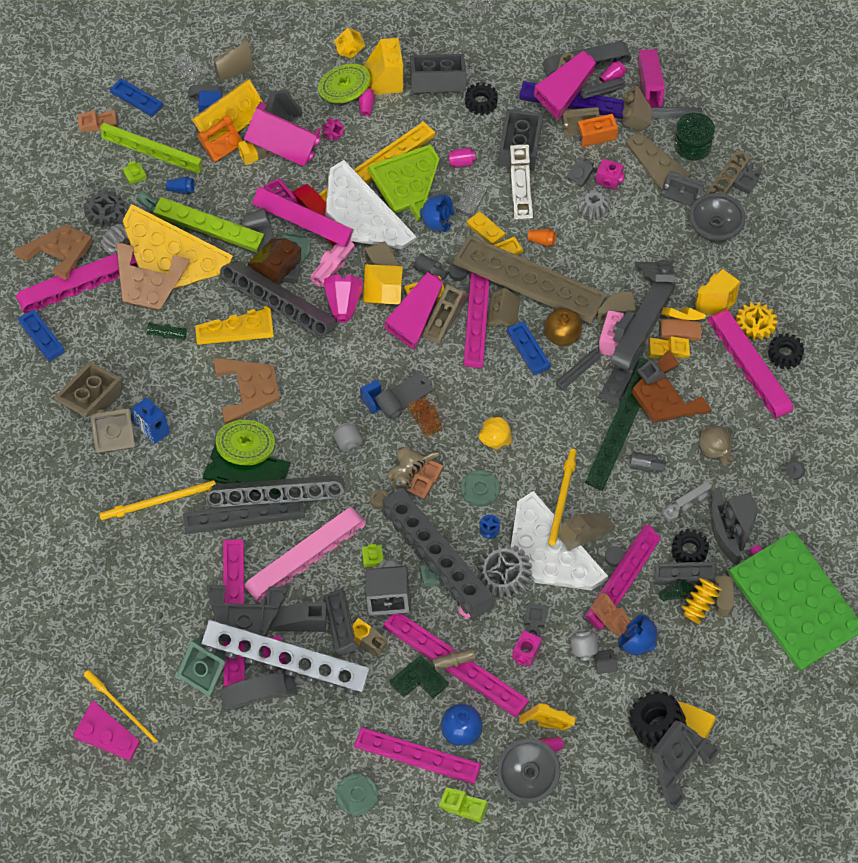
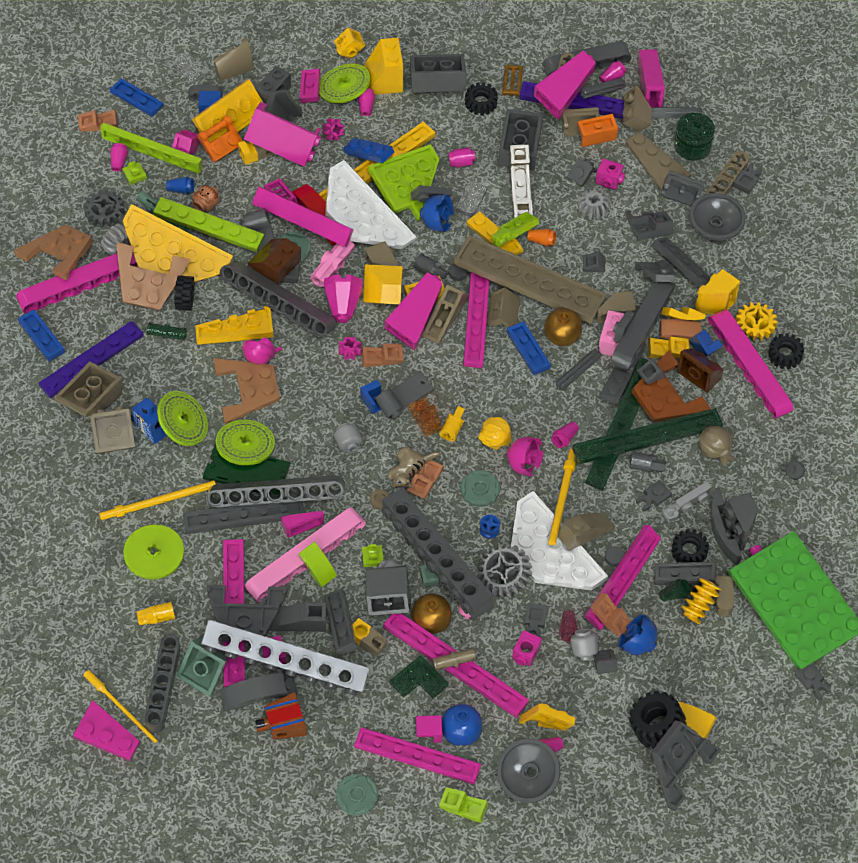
none -> dark purple plate [38,321,144,399]
none -> dark pink cone [110,143,128,172]
none -> lime piece [123,524,184,580]
none -> yellow hinge [136,601,175,625]
none -> dark grey beam [145,634,180,733]
none -> lime piece [157,391,208,446]
none -> dark pink brick [172,129,200,155]
none -> black tyre [174,275,195,311]
none -> nougat head [192,185,219,213]
none -> dark pink hat [242,337,282,365]
none -> dark grey brick [255,66,291,104]
none -> torso [255,692,307,740]
none -> dark pink slope [281,511,324,538]
none -> lime slope [298,541,337,588]
none -> dark pink plate [300,69,321,103]
none -> dark pink gear [338,337,361,360]
none -> blue plate [343,138,394,163]
none -> nougat slope [361,344,404,367]
none -> dark grey plate [410,185,452,203]
none -> pearl gold cylinder [411,593,452,634]
none -> dark pink panel [416,715,442,743]
none -> yellow hinge [439,406,465,442]
none -> lime hinge [492,212,539,247]
none -> pearl gold tile [502,65,523,97]
none -> dark pink cylinder [507,437,543,477]
none -> dark pink cone [551,422,579,448]
none -> clear pink cone [559,610,578,642]
none -> clear green plate [572,408,723,464]
none -> dark grey slope [583,251,605,272]
none -> dark grey slope [625,211,673,240]
none -> dark grey plate [636,480,672,511]
none -> dark grey tile [652,237,711,288]
none -> reddish brown slope [677,348,724,393]
none -> blue panel [689,330,723,356]
none -> dark grey plate [794,663,830,699]

